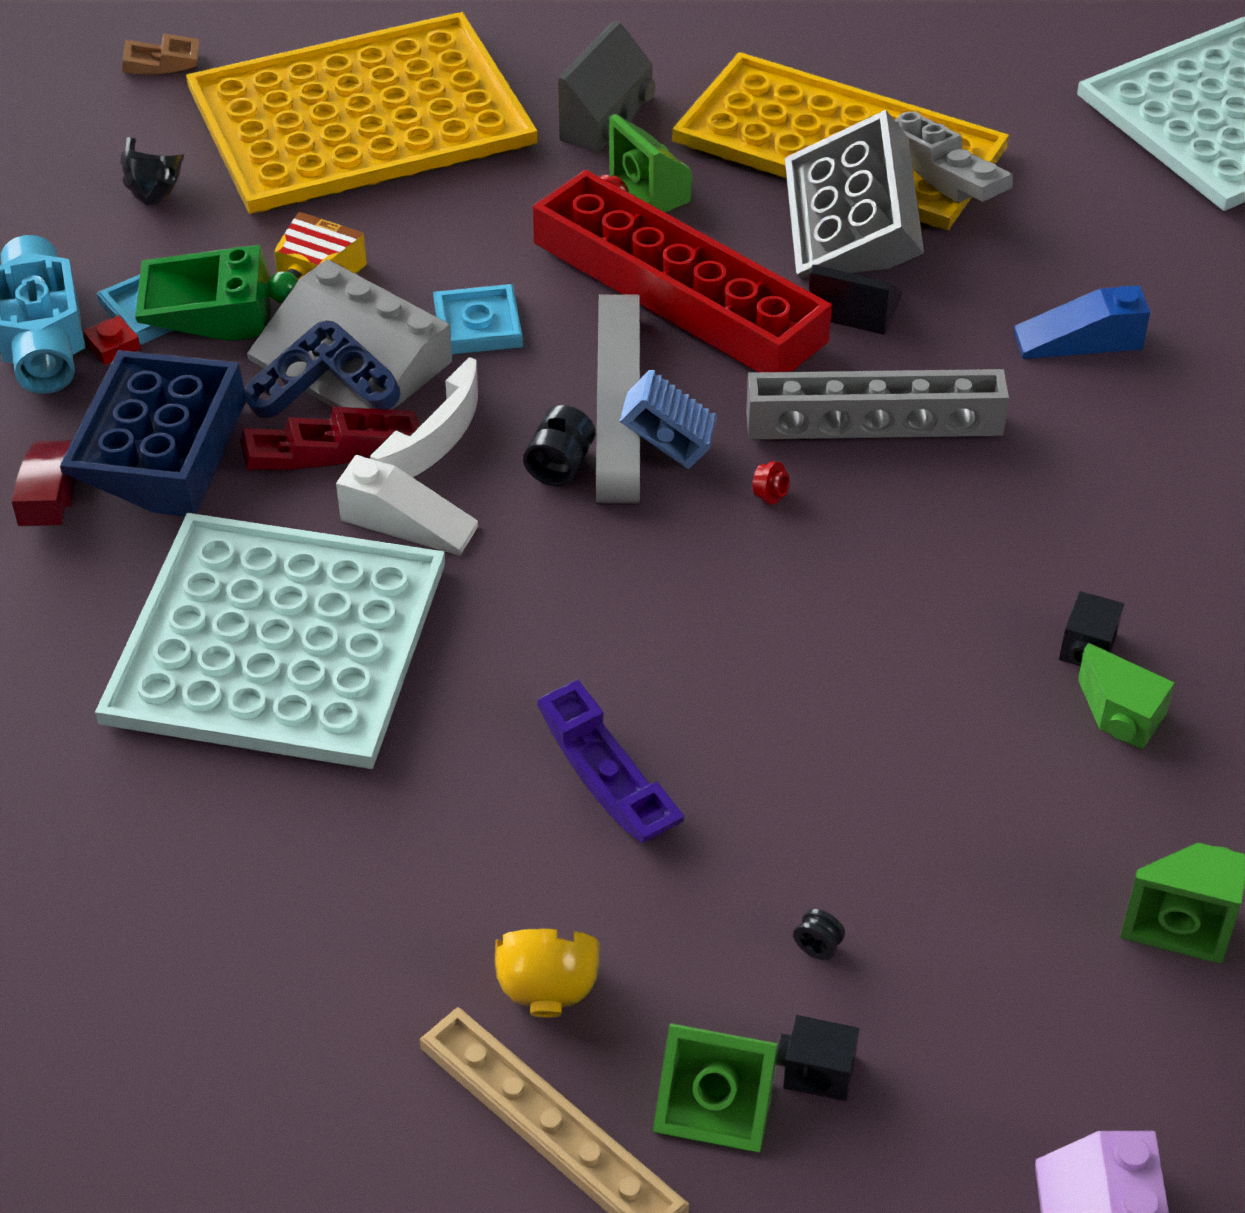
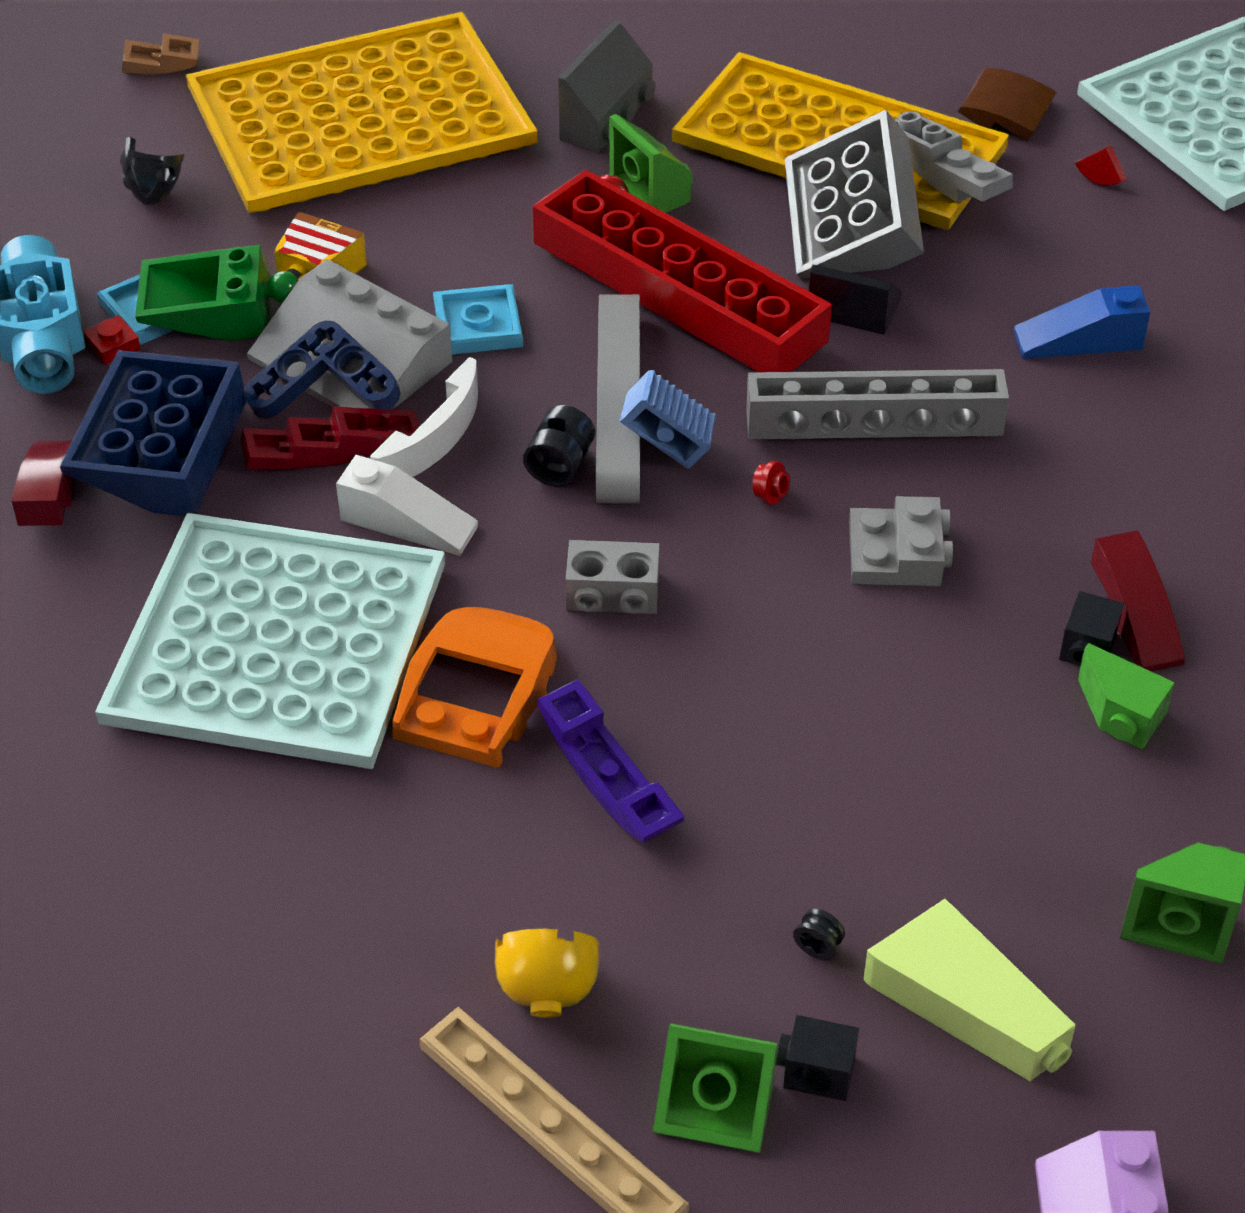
none -> orange slope [392,607,557,768]
none -> light grey brick [565,540,660,614]
none -> light grey plate [849,496,953,586]
none -> yellowish green slope [863,899,1076,1081]
none -> reddish brown slope [957,67,1057,142]
none -> red tile [1074,145,1127,185]
none -> dark red slope [1091,530,1185,671]

